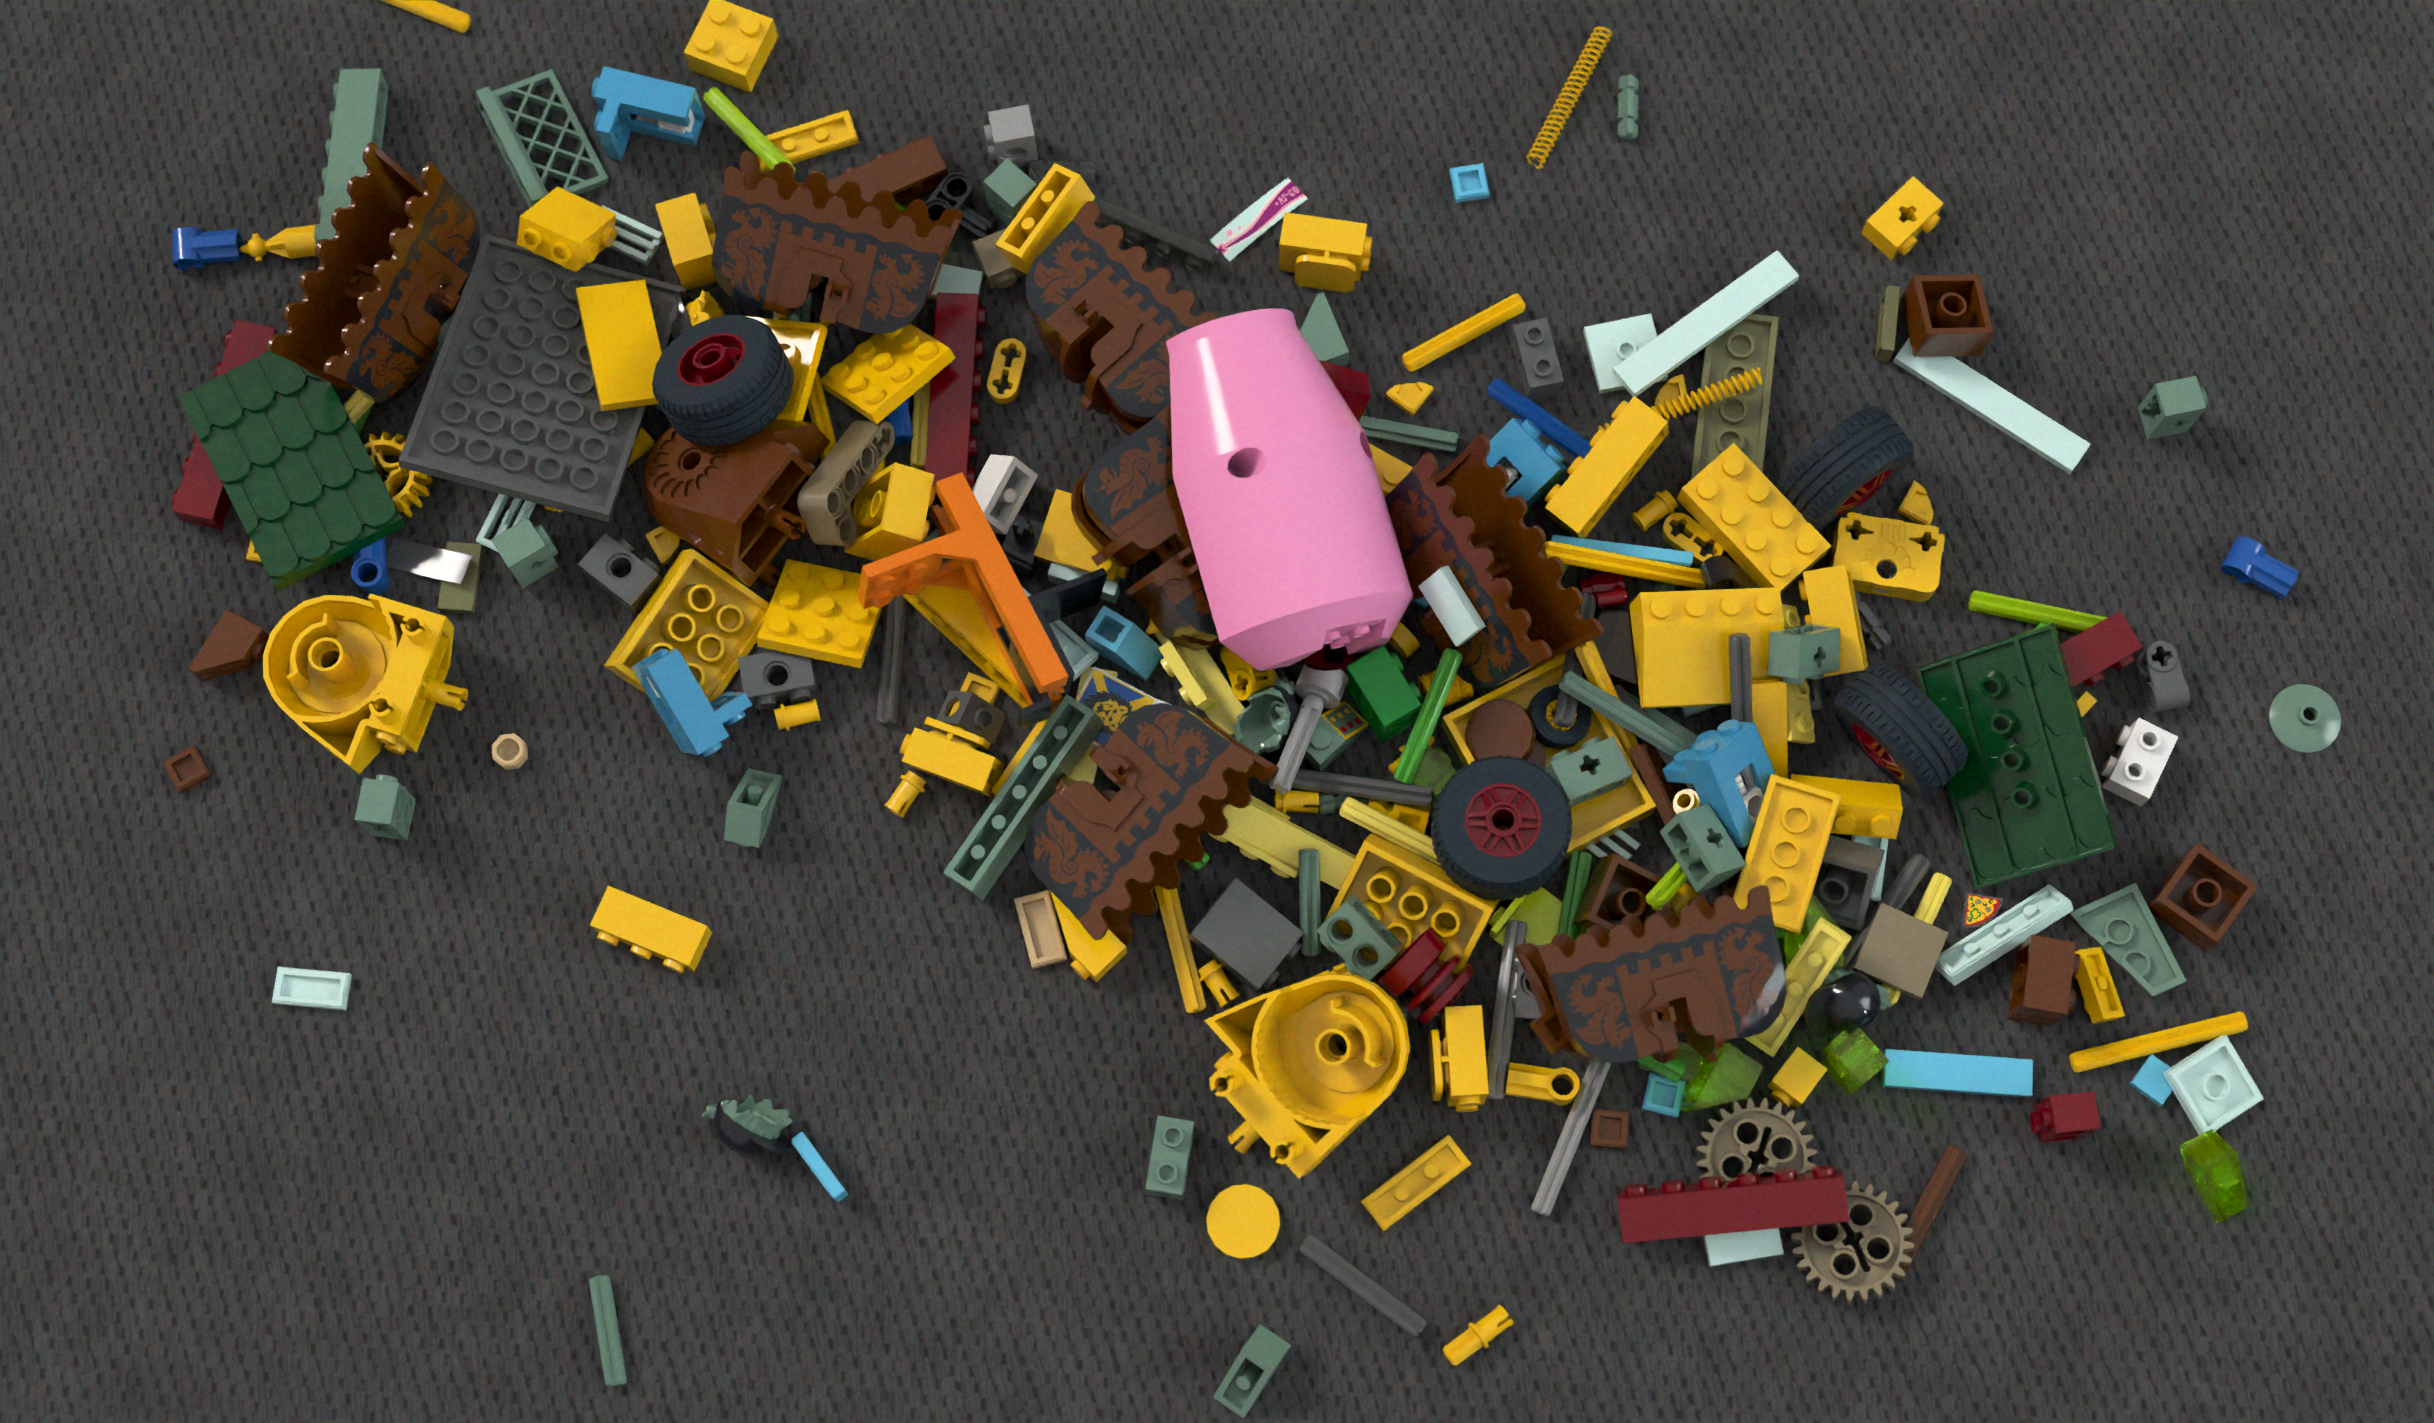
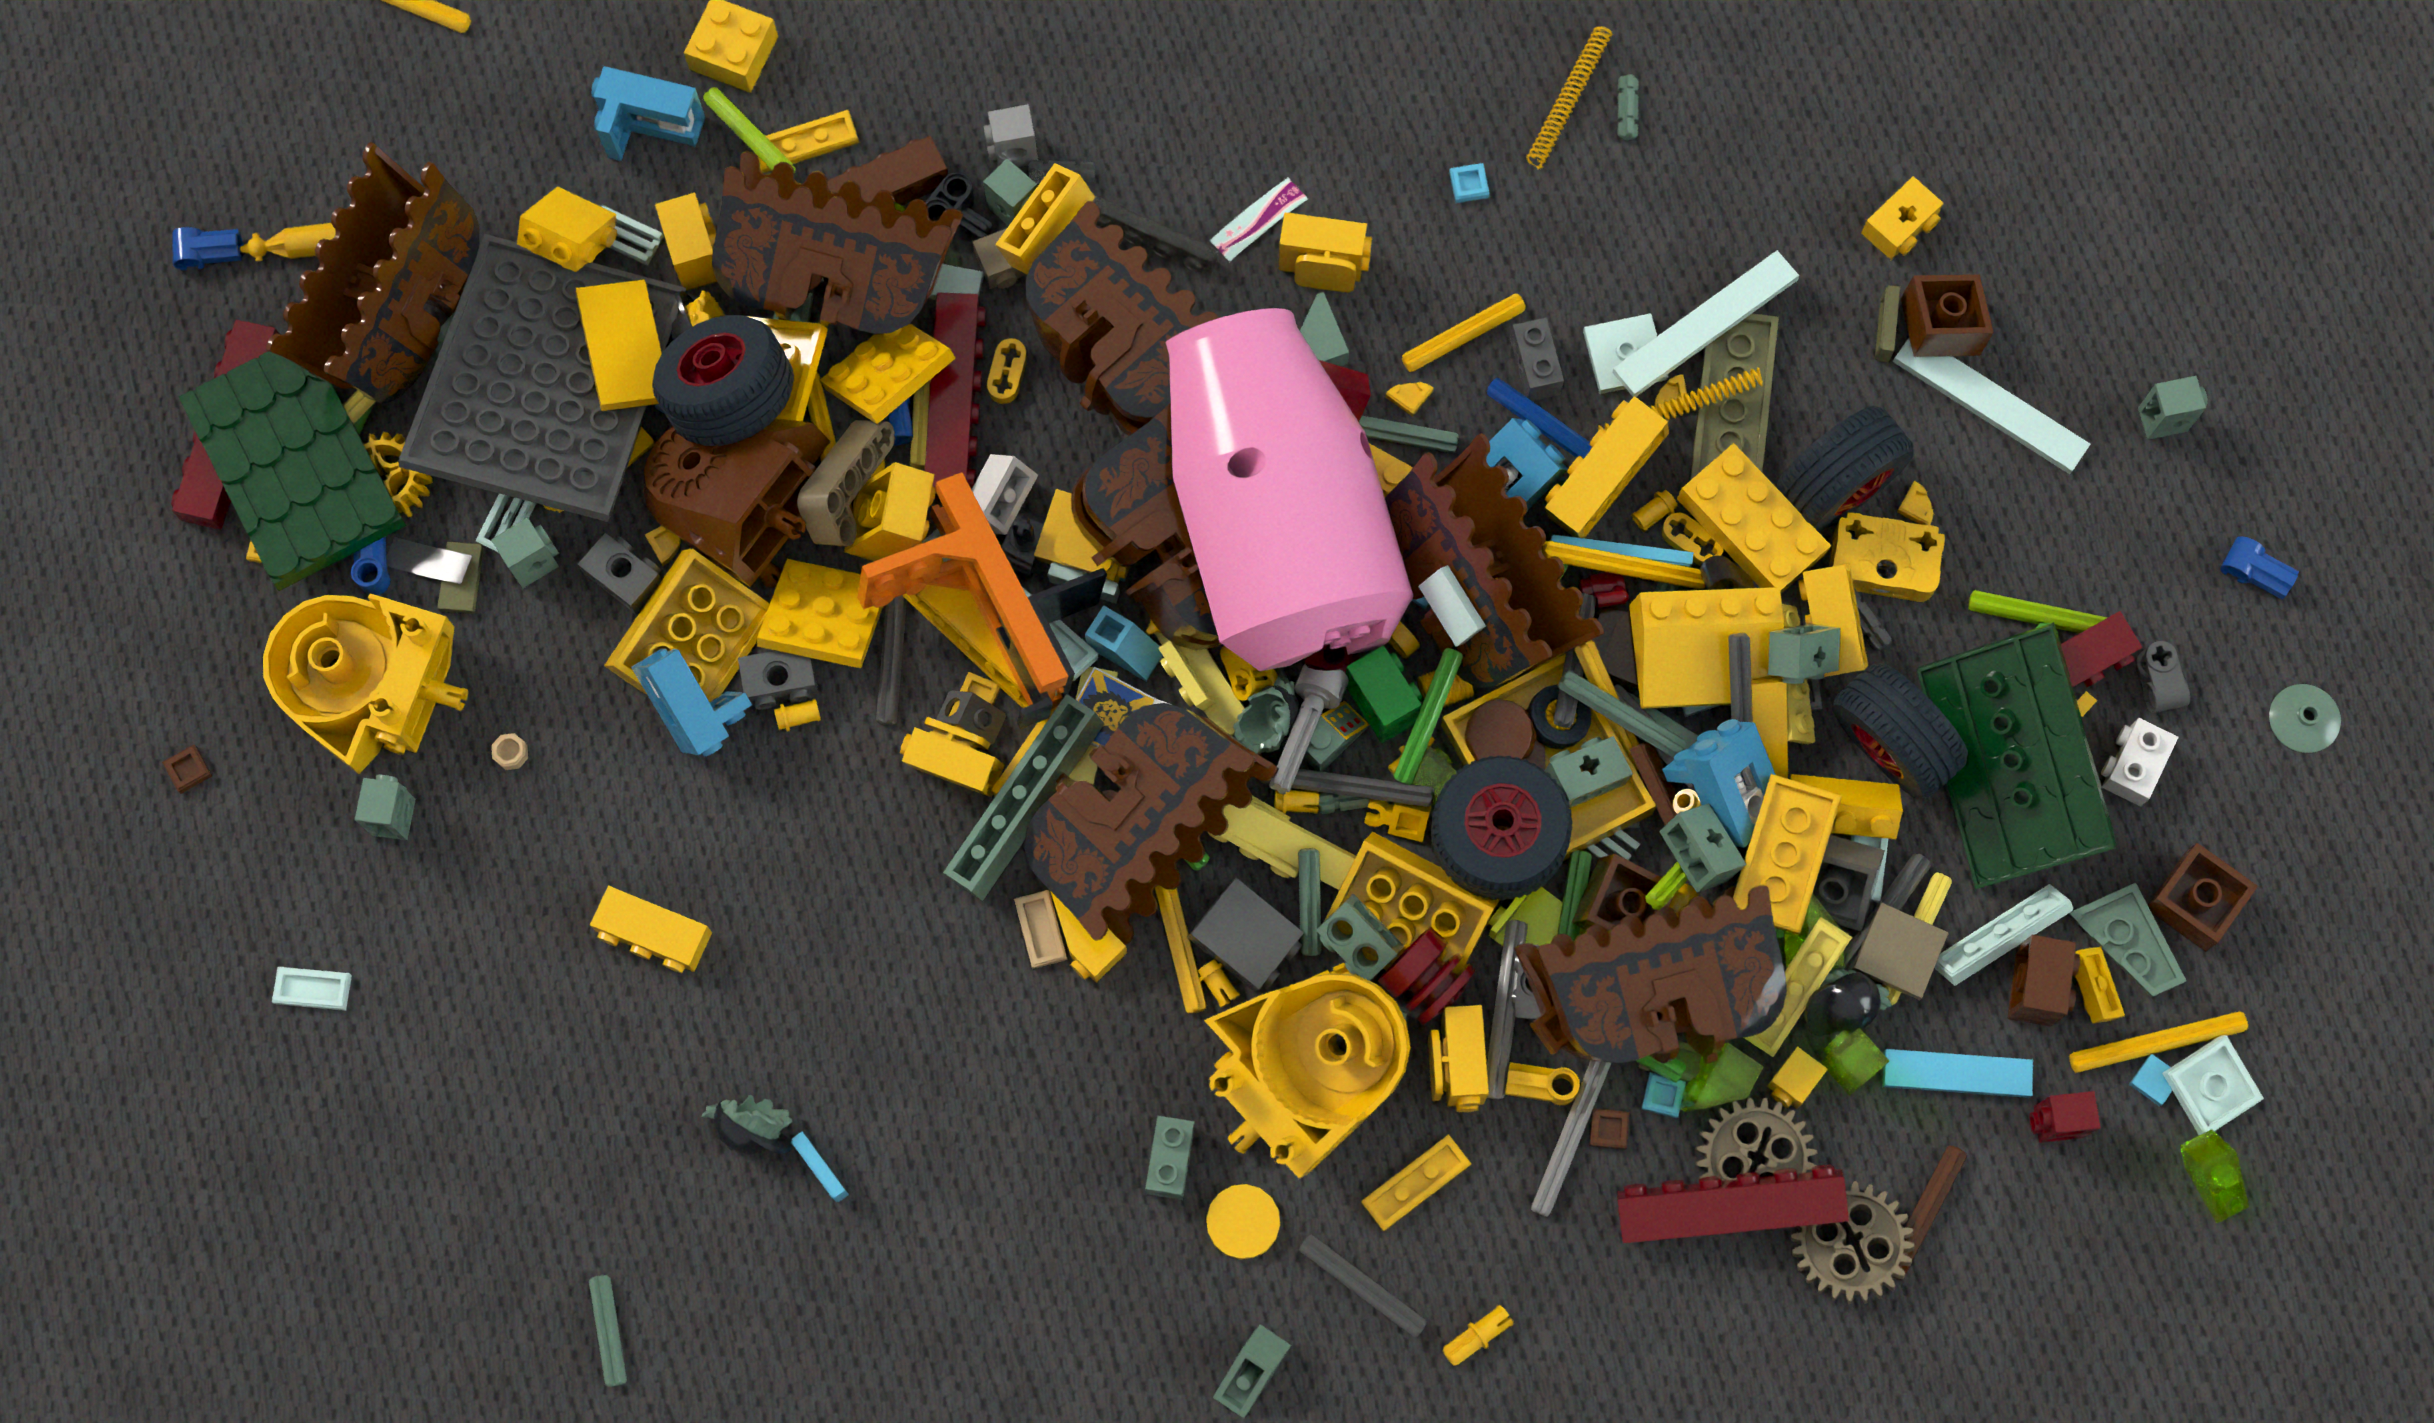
reddish brown slope [188,609,269,681] -> none
sand green brick [314,69,388,244] -> none
sand green fence [476,69,609,208] -> none
sand green slope [724,768,782,848] -> none
yellow pin [884,771,926,818] -> none
light yellow axle [1339,797,1441,866] -> none
light aqua tile [1703,1228,1784,1267] -> none
tile [1960,893,2003,930] -> none

